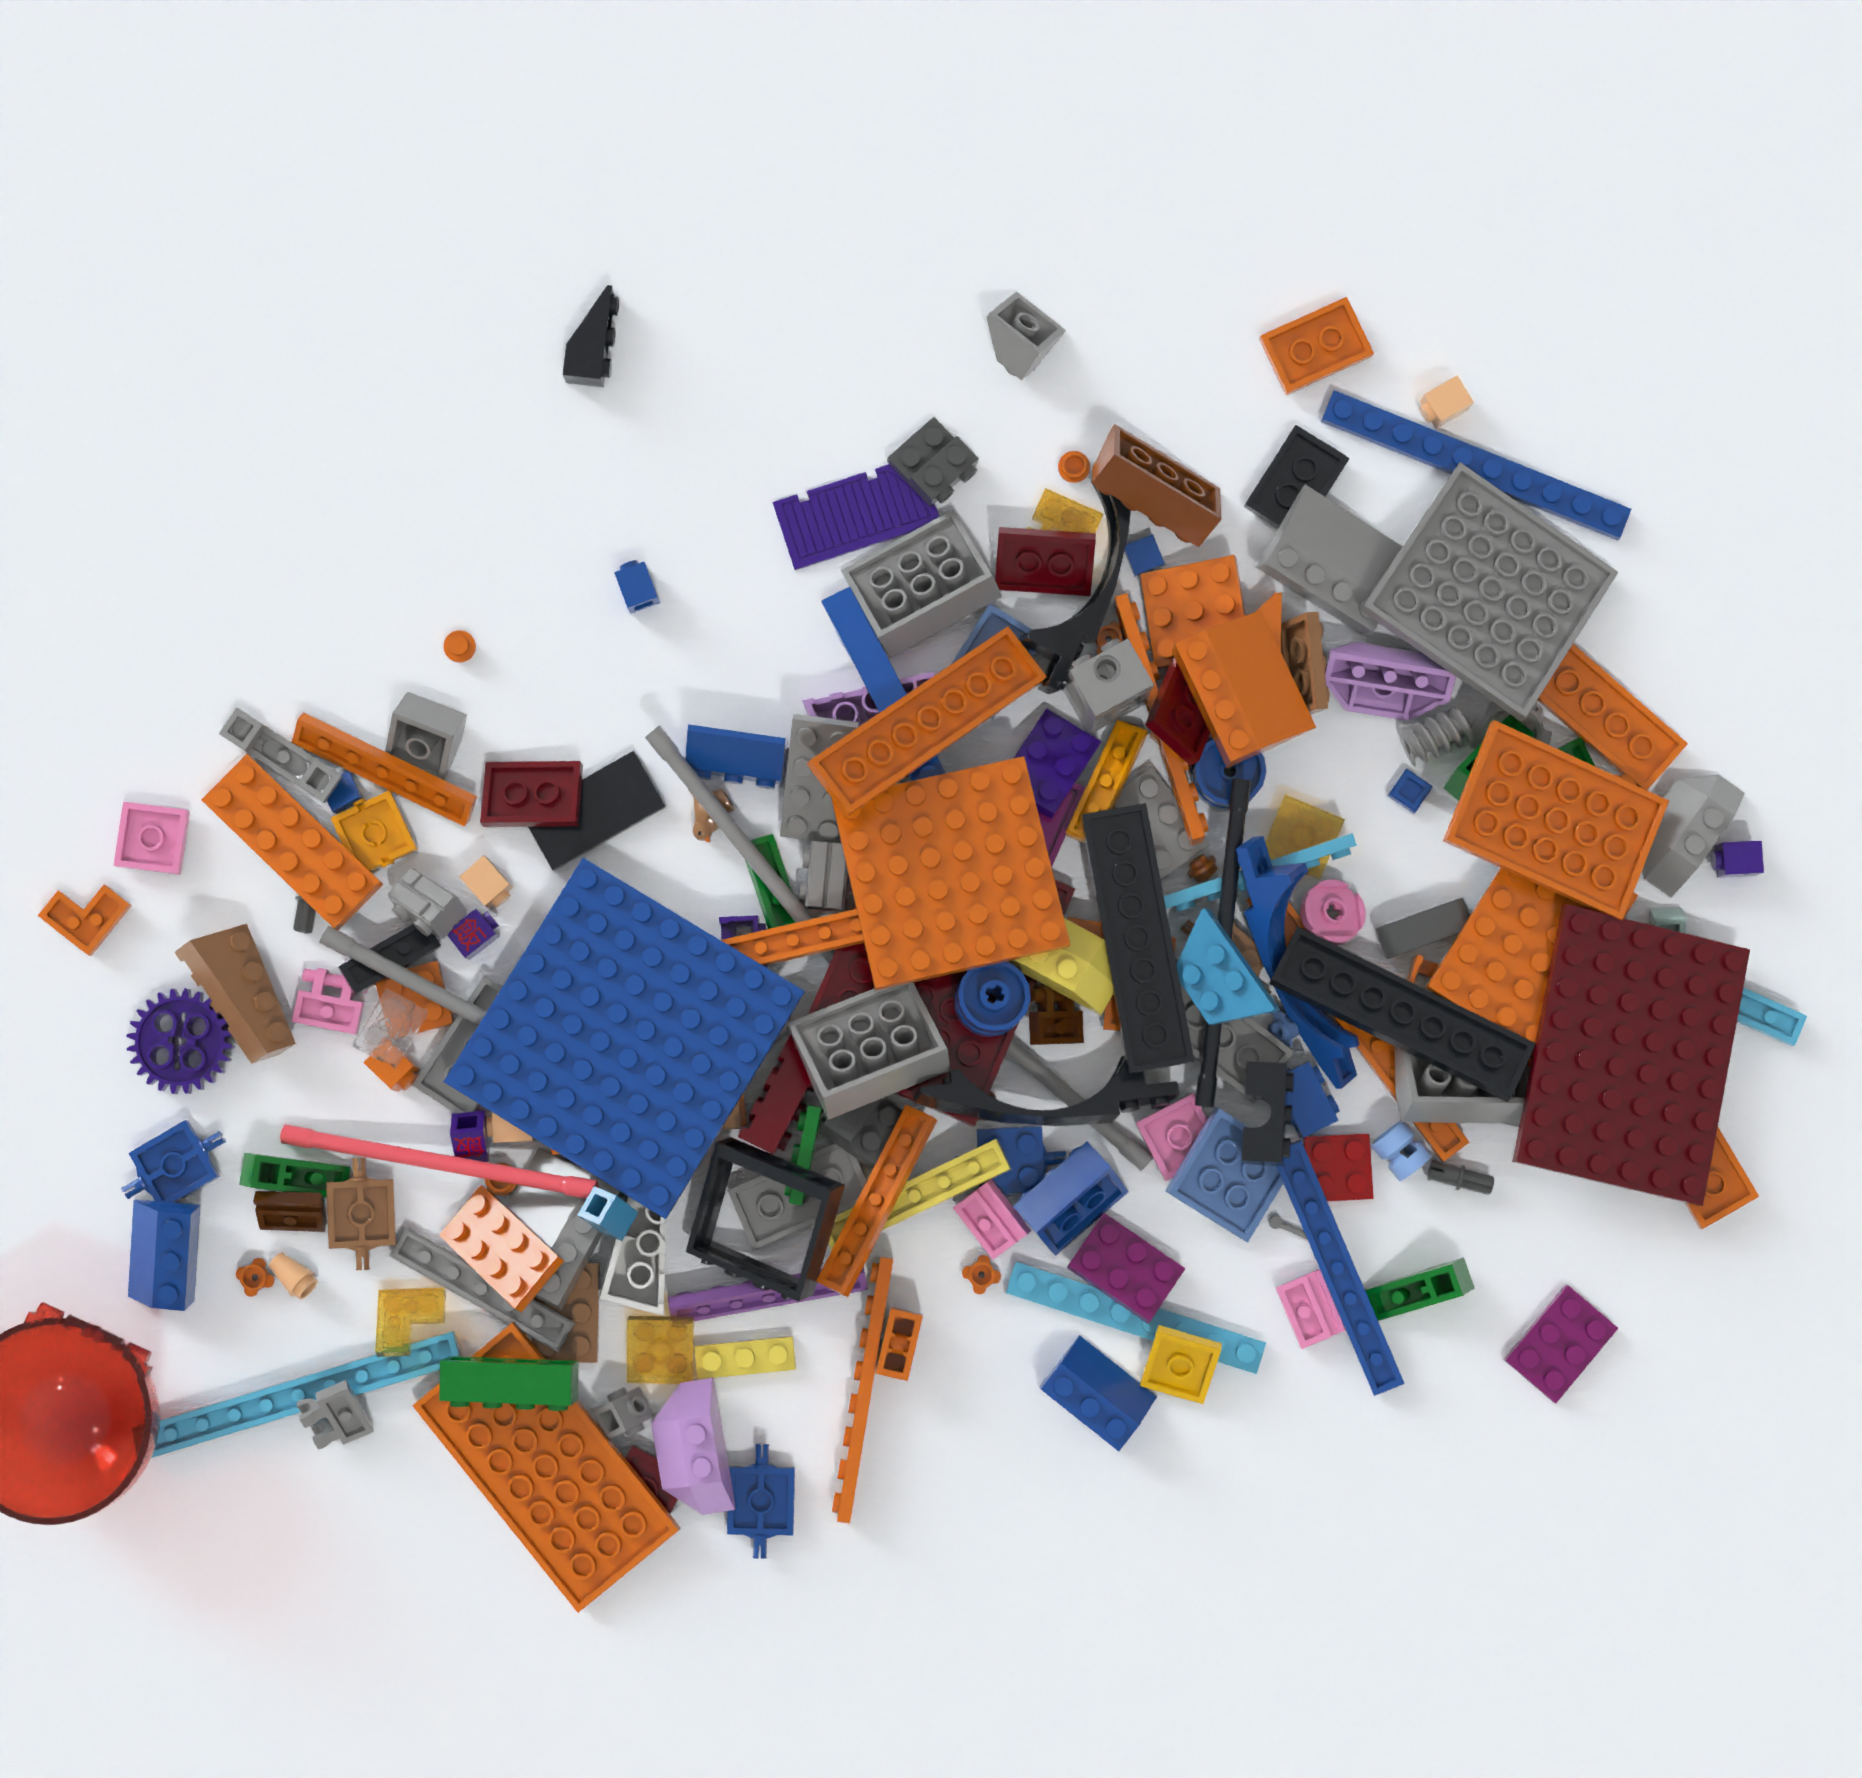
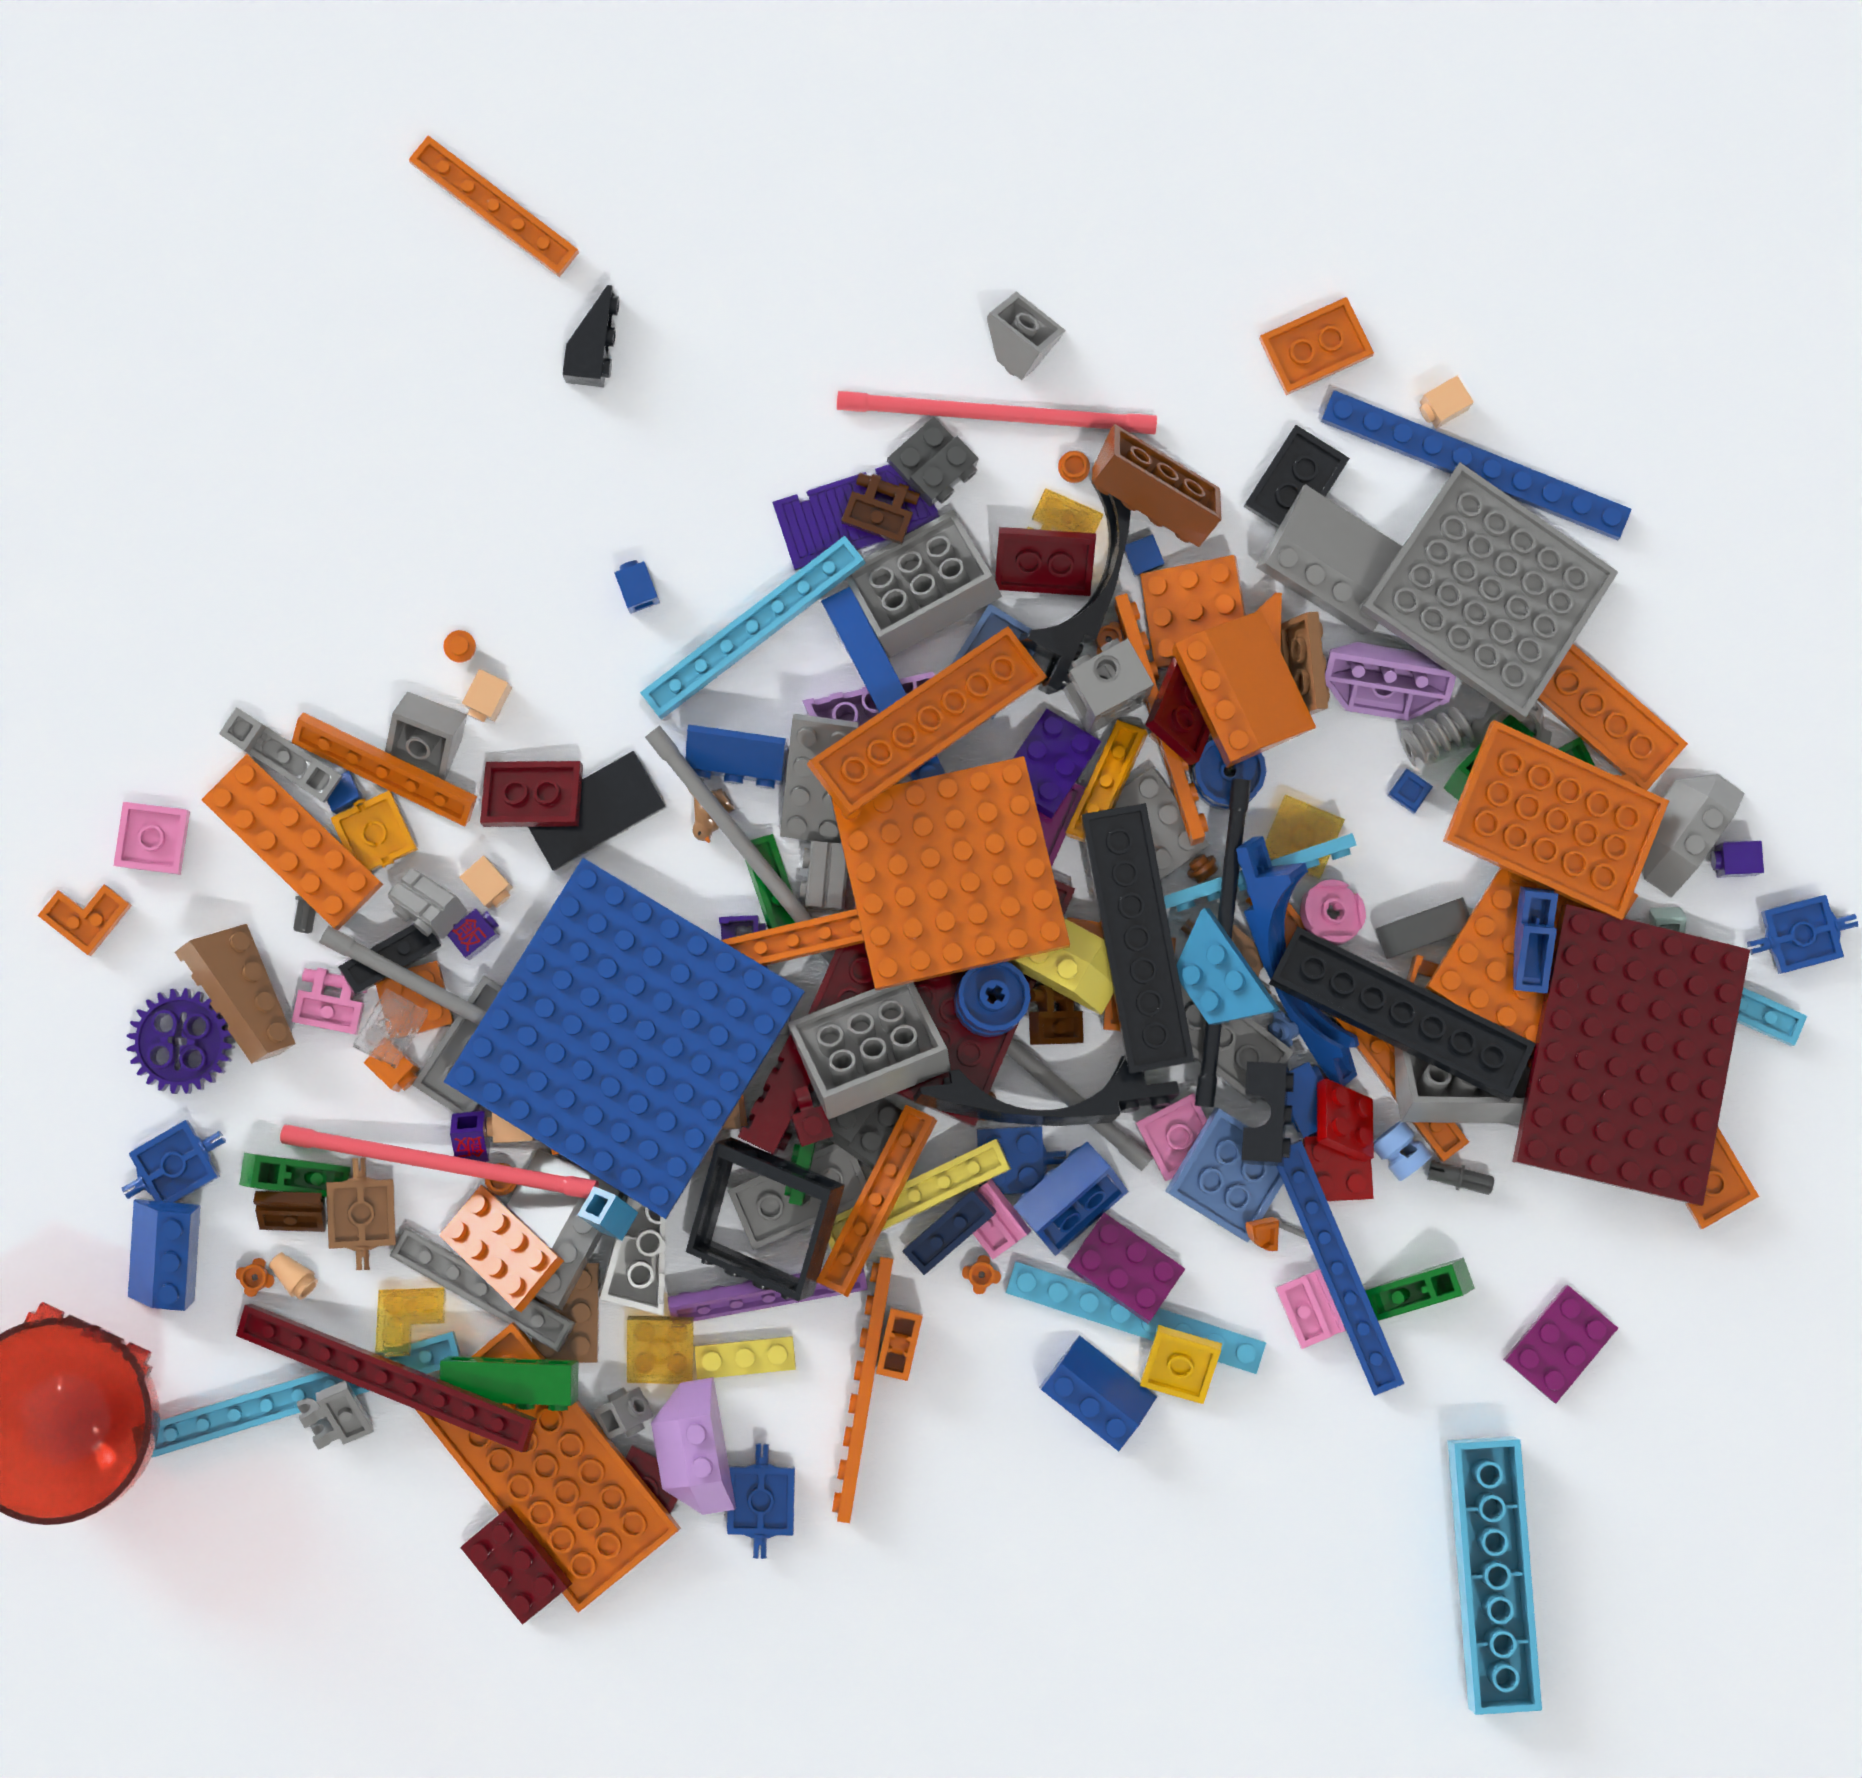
none -> dark red plate [236,1304,537,1453]
none -> orange plate [408,135,579,277]
none -> dark red plate [460,1506,573,1625]
none -> light nougat brick [462,669,512,723]
none -> medium azure plate [640,536,866,720]
none -> dark red plate [791,1086,833,1147]
none -> coral piece [837,391,1157,435]
none -> reddish brown plate [841,472,921,545]
none -> dark blue plate [902,1187,996,1275]
none -> orange tile [1246,1217,1279,1251]
none -> red plate [1317,1078,1374,1162]
none -> medium azure brick [1447,1436,1542,1715]
none -> blue slope [1513,886,1558,993]
none -> blue plate [1747,895,1859,974]

